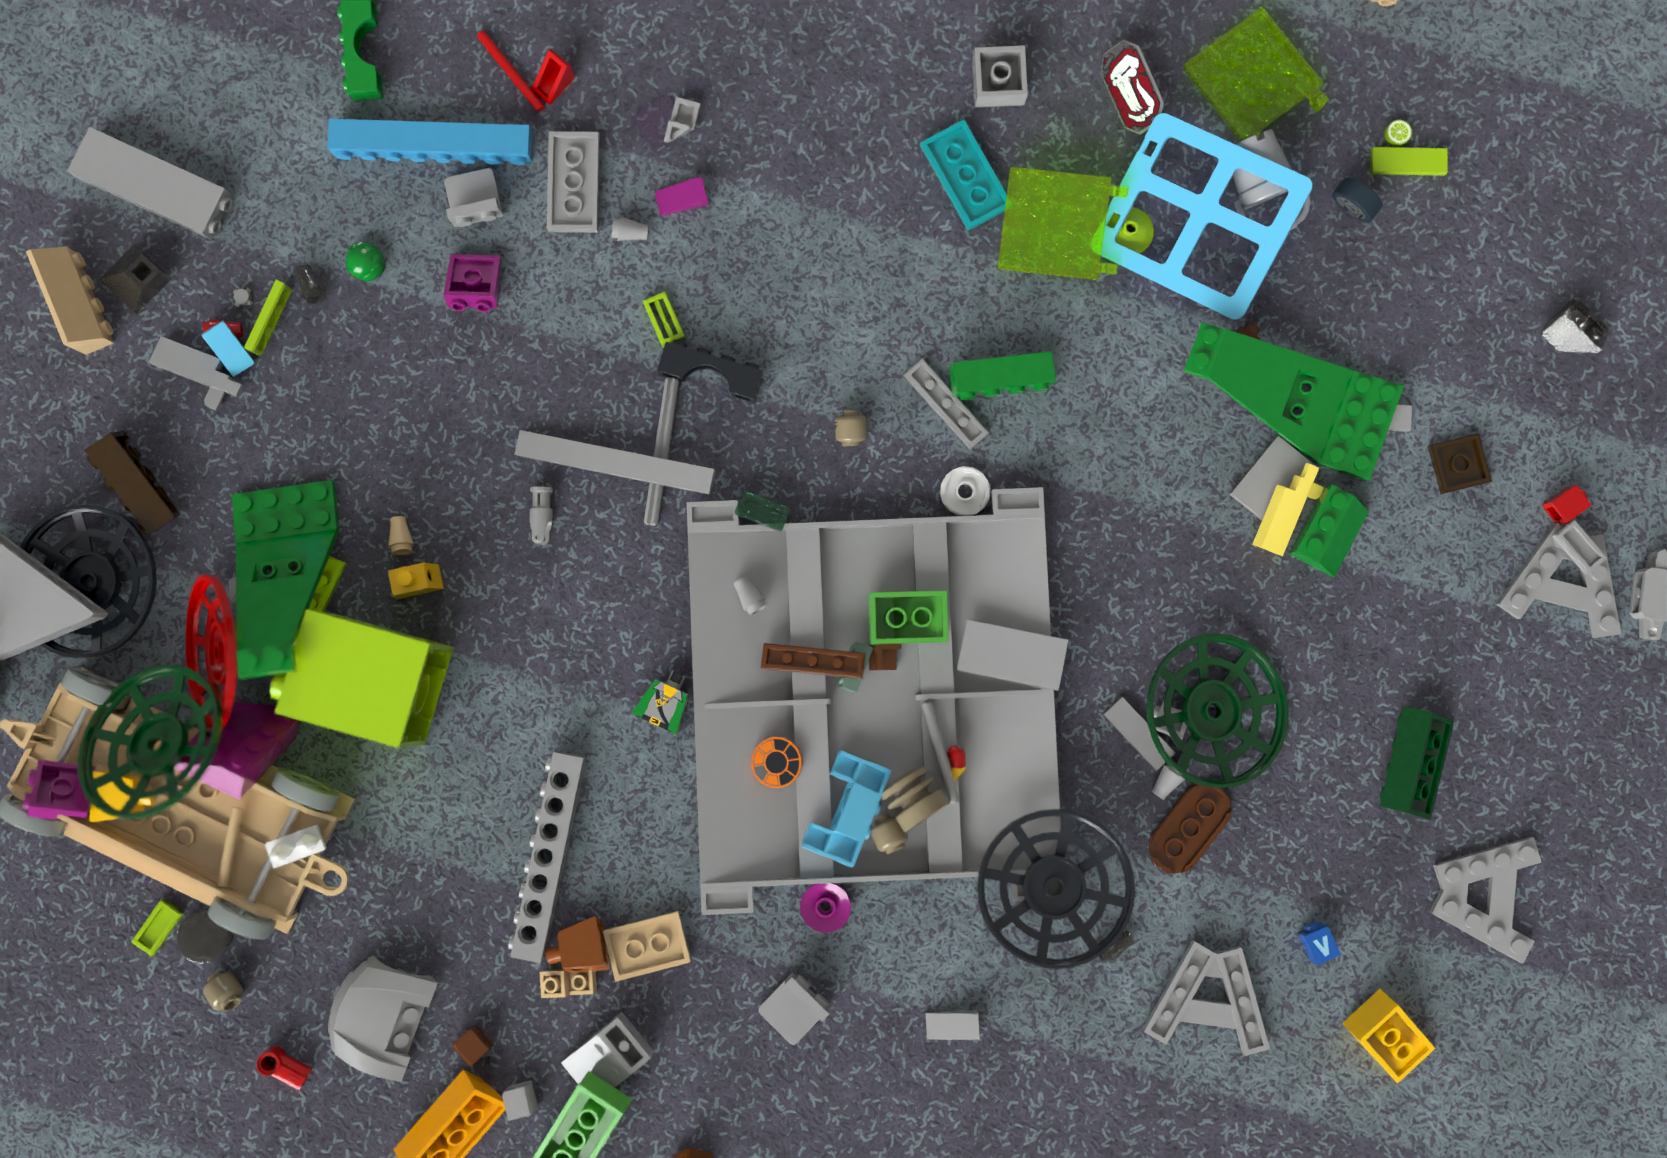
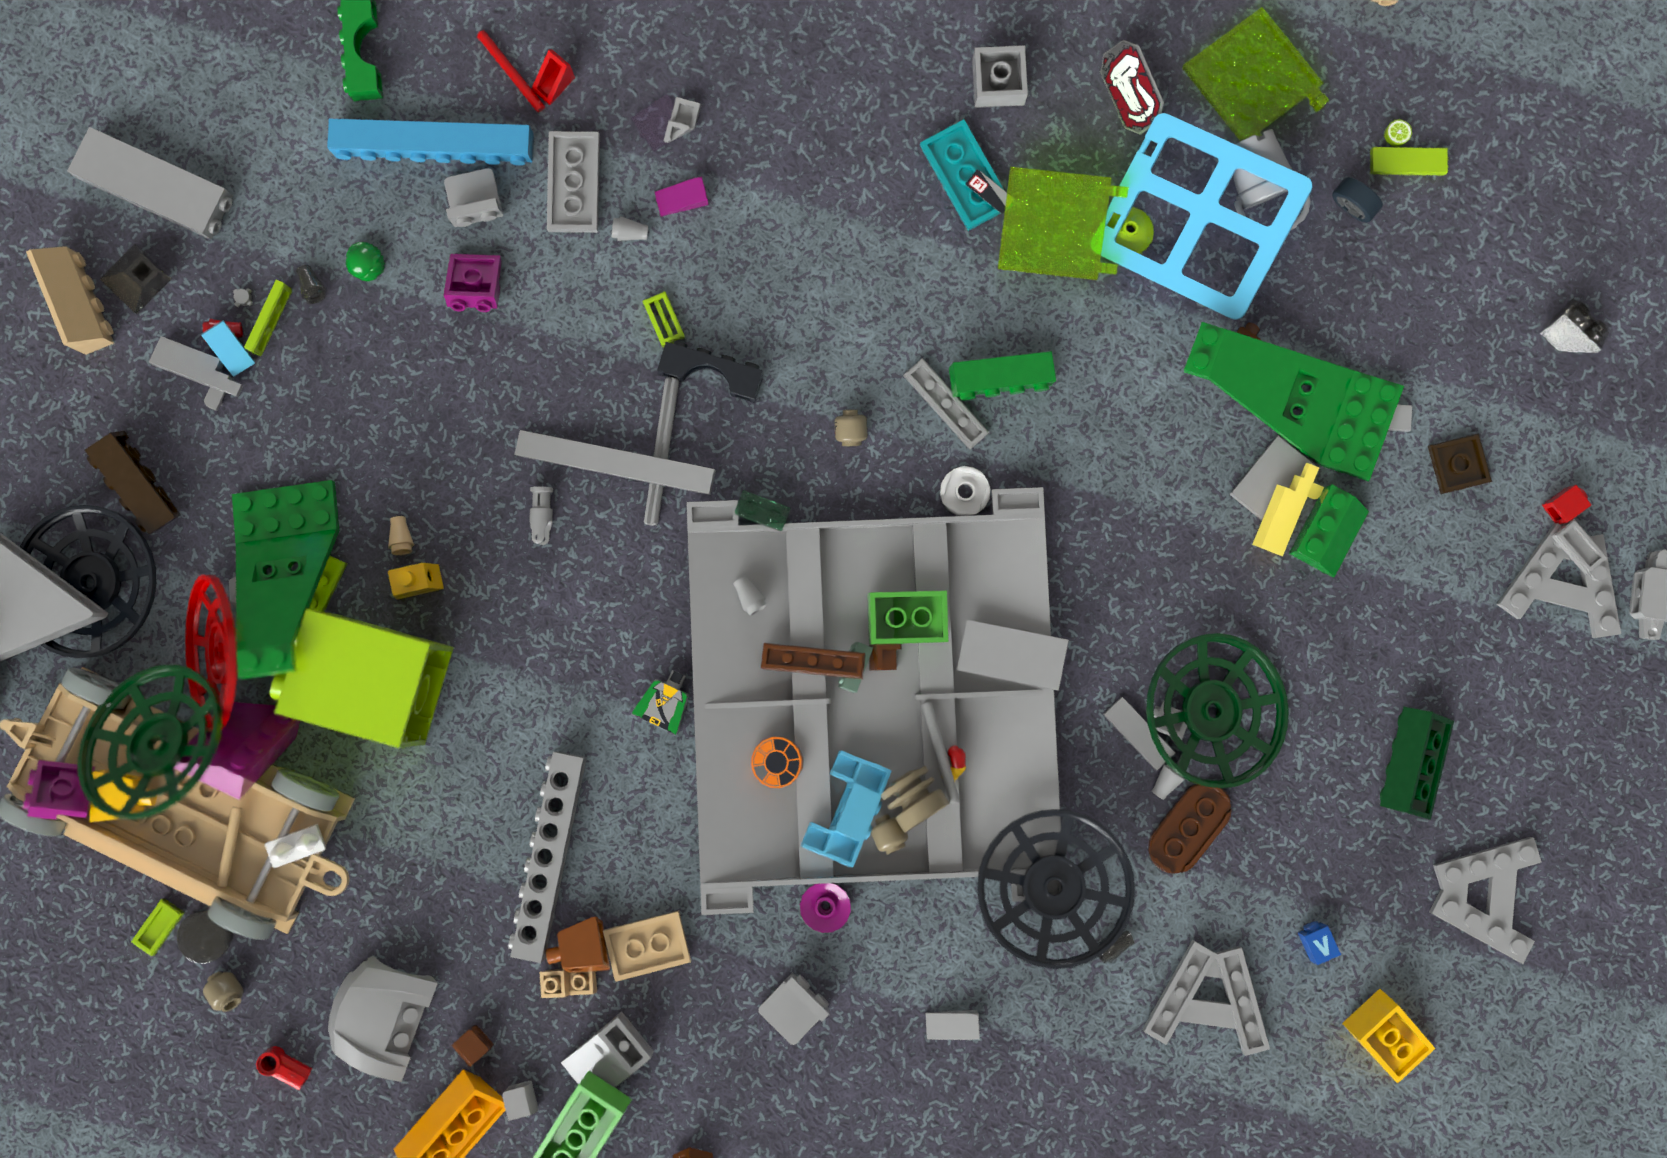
none -> sticker [966,170,1014,214]

